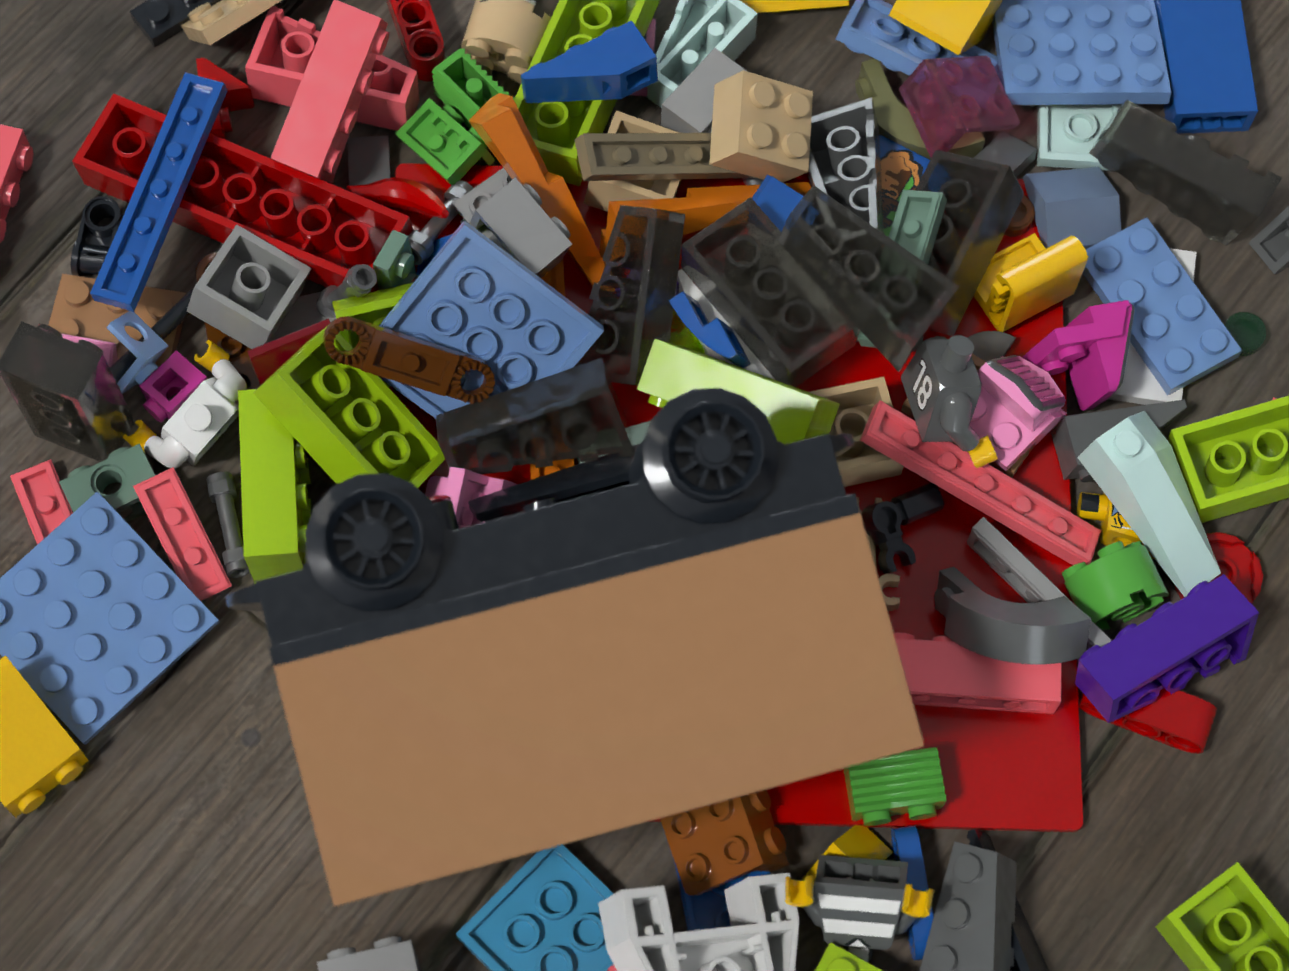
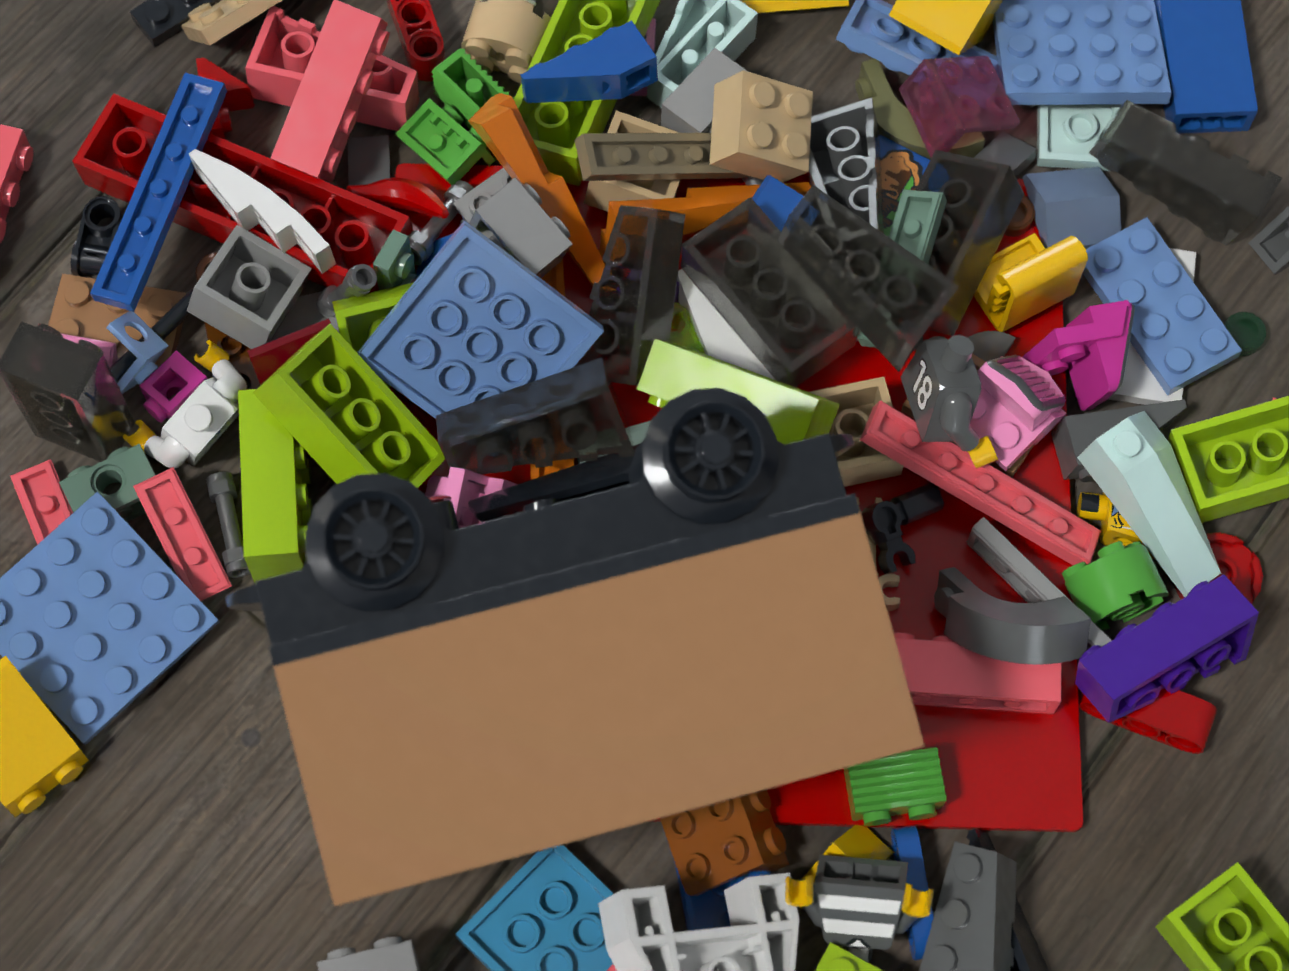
reddish brown plate [323,317,495,404] -> none
blue slope [669,291,751,368] -> none
none -> white slope [188,149,336,274]

